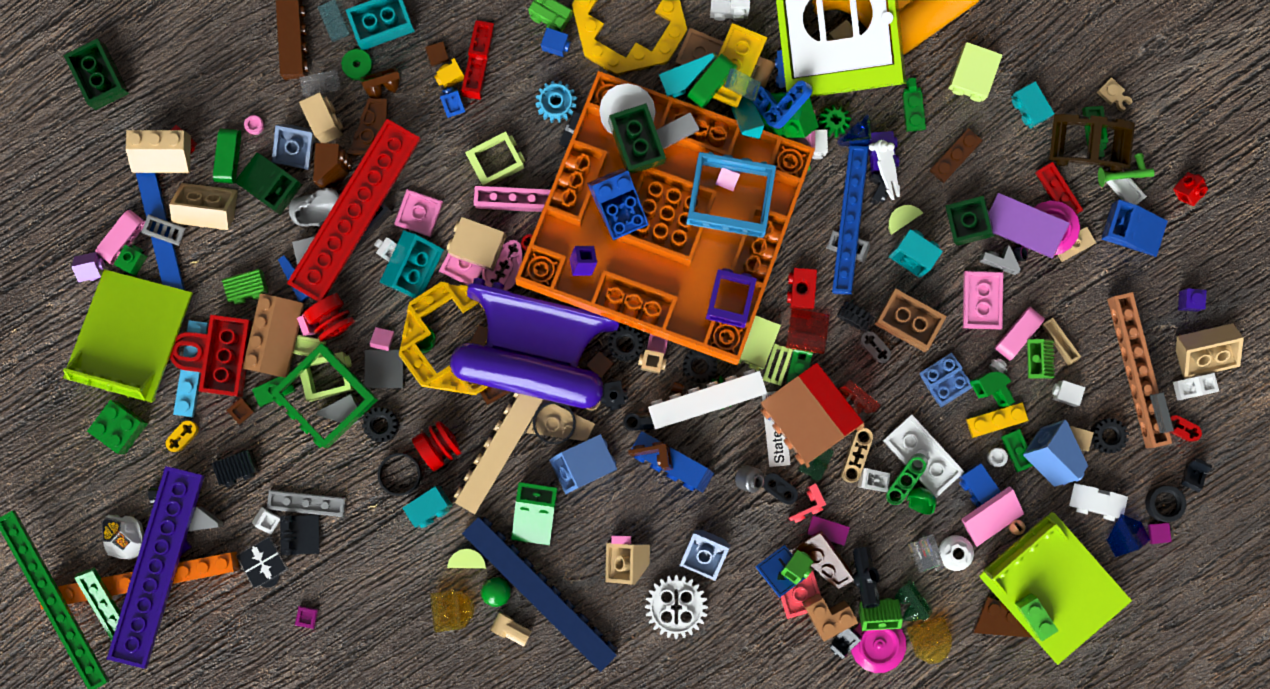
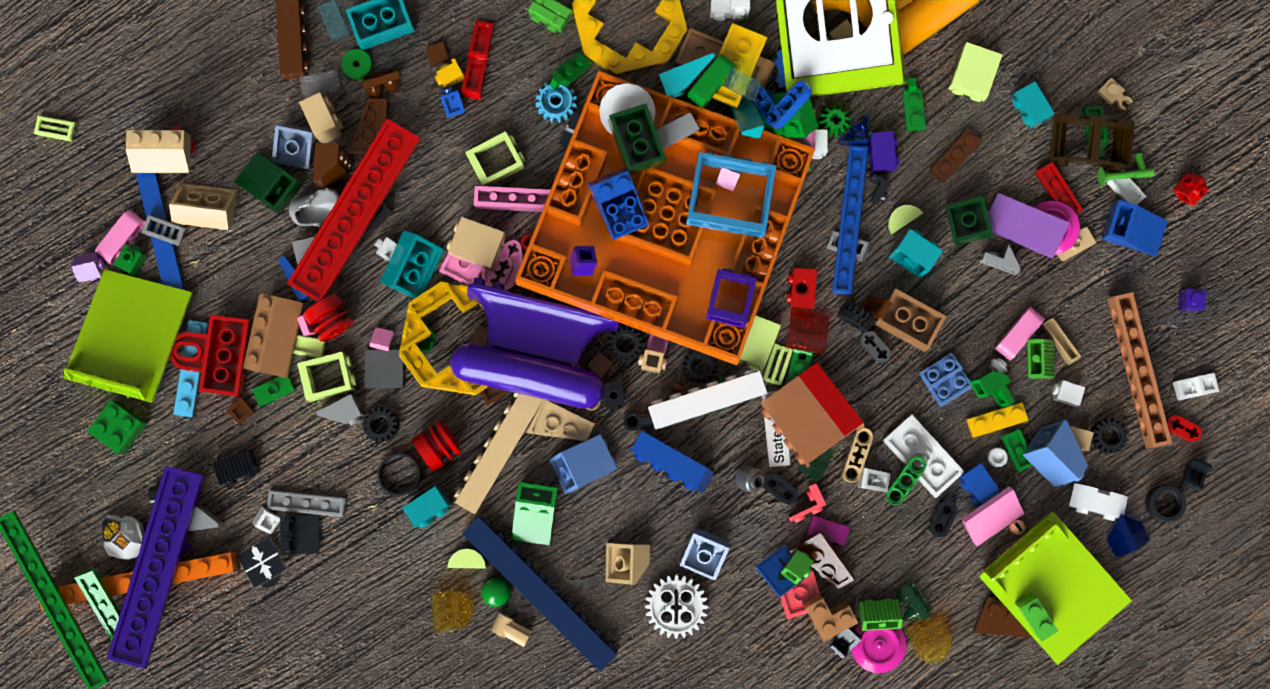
dark green brick [63,38,130,110] -> none
yellow beam [166,420,199,452] -> none
green beam [213,128,241,184] -> none
bright green brick [222,269,269,305] -> none
bright pink tile [244,115,264,135] -> none
green window [271,343,378,448] -> none
magenta tile [295,606,319,629] -> none
bright pink tile [394,189,443,238] -> none
black tyre [533,402,576,444] -> none
blue brick [541,28,571,57] -> none
bright pink tile [611,535,631,544] -> none
reddish brown bracket [628,442,673,471] -> none
clear red tile [838,380,881,415] -> none
black piece [853,547,880,609] -> none
white piece [869,140,900,200] -> none
green hair [907,487,937,515] -> none
clear piece [908,534,944,573] -> none
white piece [938,535,974,571] -> none
bright pink tile [963,271,1003,330] -> none
black hinge [1012,246,1028,261] -> none
magenta tile [1148,523,1172,544] -> none
dark grey tile [1150,392,1174,433] -> none
tan slope [1176,323,1244,379] -> none
none -> yellowish green tile [34,115,77,142]
none -> green hinge [549,51,593,90]
none -> reddish brown tile [861,296,892,320]
none -> black plate [929,500,958,537]

